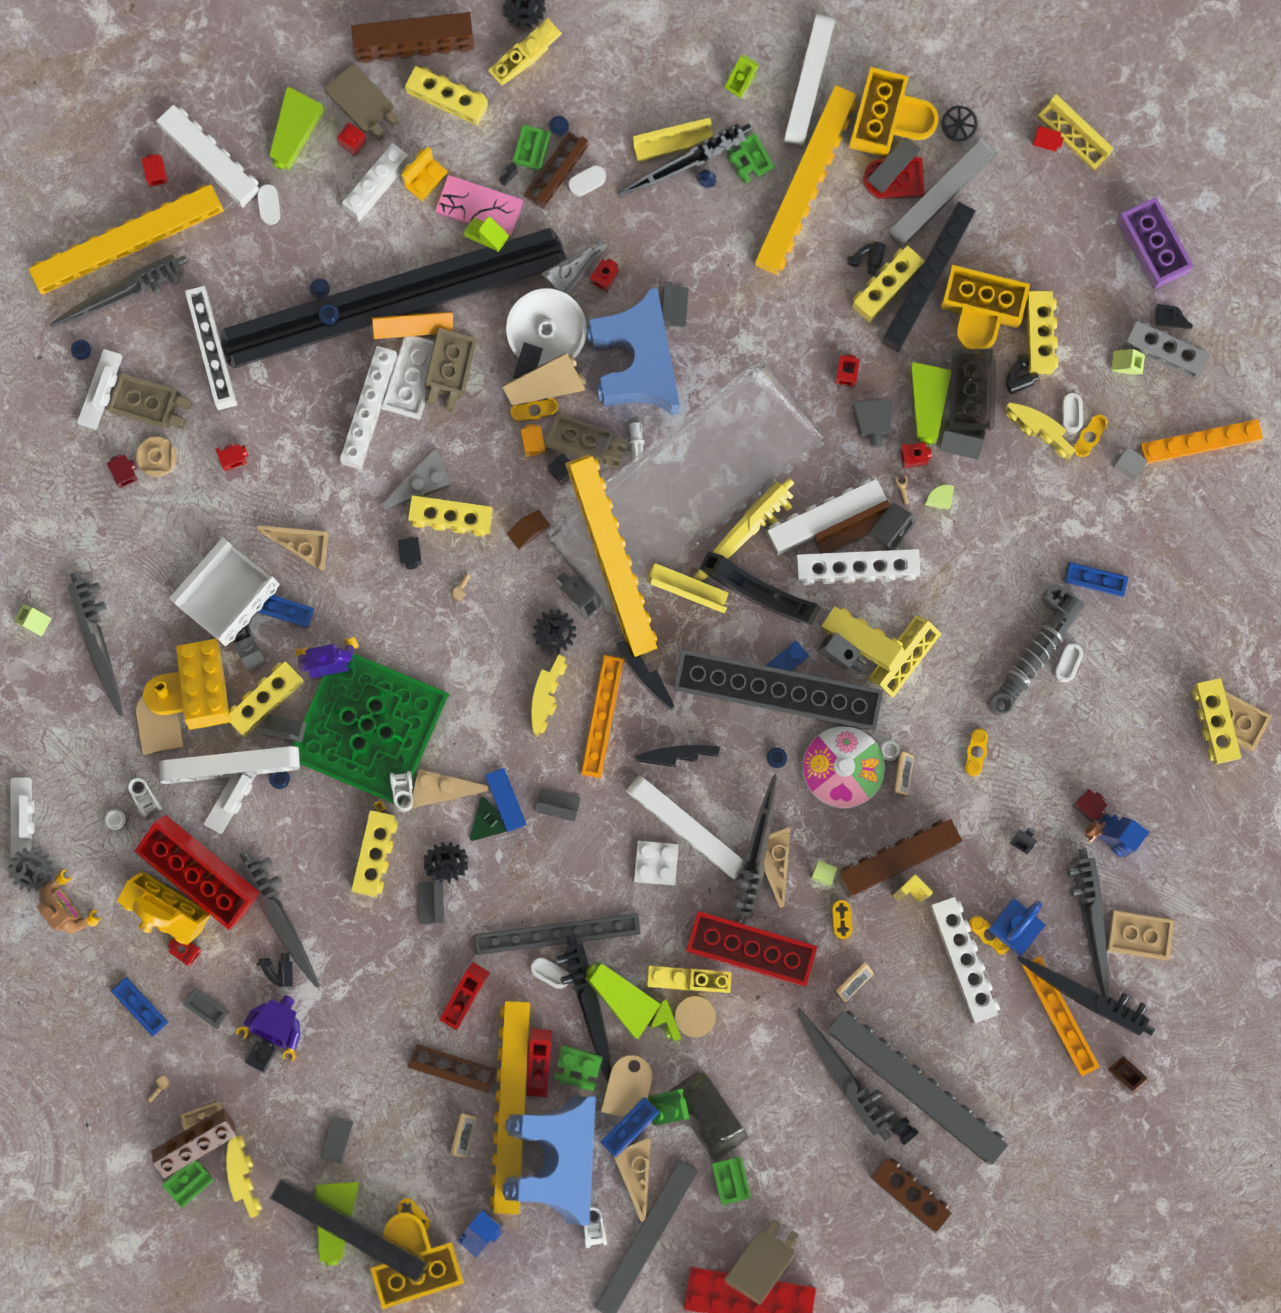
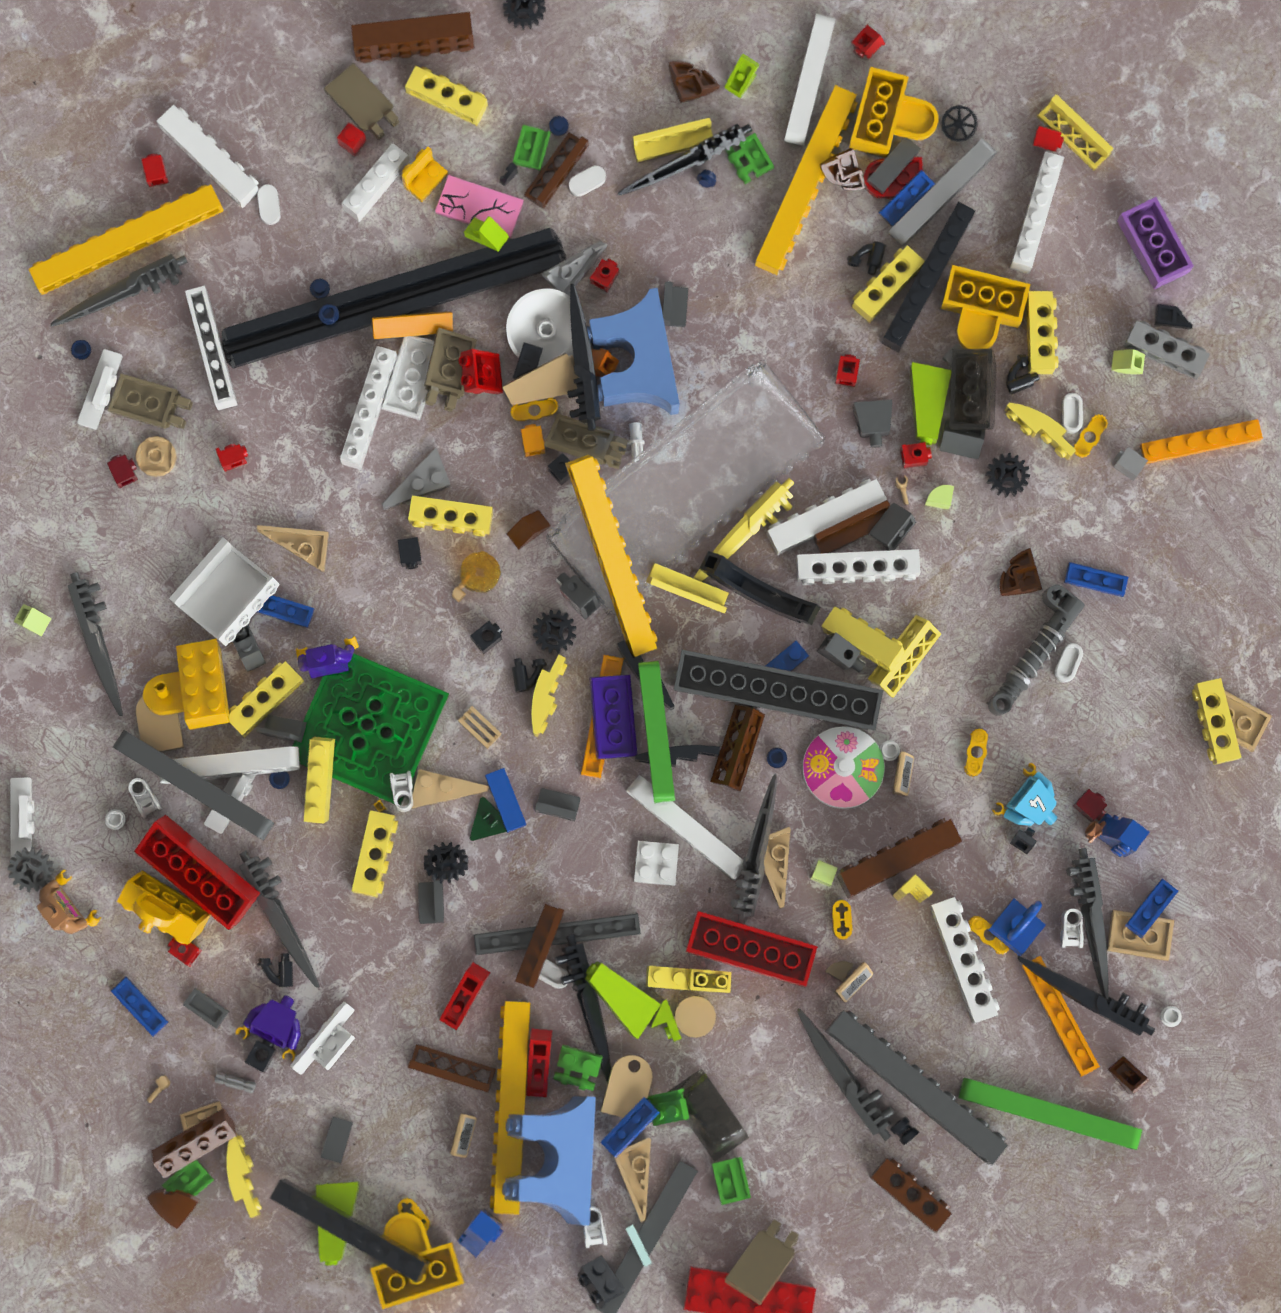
lime slope [269,86,325,171] -> none
light yellow slope [488,18,562,85] -> none
none -> dark grey beam [113,730,275,841]
none -> reddish brown brick [147,1189,200,1229]
none -> light grey axle [215,1072,256,1093]
none -> white bracket [290,1002,355,1075]
none -> light yellow brick [304,737,335,824]
none -> tan tile [458,706,502,749]
none -> red plate [459,349,503,395]
none -> clear yellow plate [460,551,501,593]
none -> black brick [470,621,503,655]
none -> black plant [512,658,547,692]
none -> reddish brown fence [515,904,565,989]
none -> black piece [567,283,601,431]
none -> black bracket [578,1255,625,1309]
none -> dark purple tile [589,675,638,760]
none -> orange brick [591,348,619,377]
none -> light aqua tile [625,1224,652,1267]
none -> bright green beam [638,661,675,803]
none -> reddish brown brick [668,61,720,103]
none -> reddish brown fence [710,705,765,792]
none -> brick [820,148,866,190]
none -> dark tan tile [825,961,853,982]
none -> red brick [851,25,886,59]
none -> blue tile [878,170,935,227]
none -> bright green beam [958,1078,1142,1150]
none -> black gear [985,453,1030,498]
none -> medium azure torso [992,763,1057,826]
none -> reddish brown brick [1000,548,1043,596]
none -> white brick [1010,151,1064,274]
none -> white piece [1060,908,1084,948]
none -> blue tile [1125,878,1178,939]
none -> white plate [1160,1006,1182,1027]

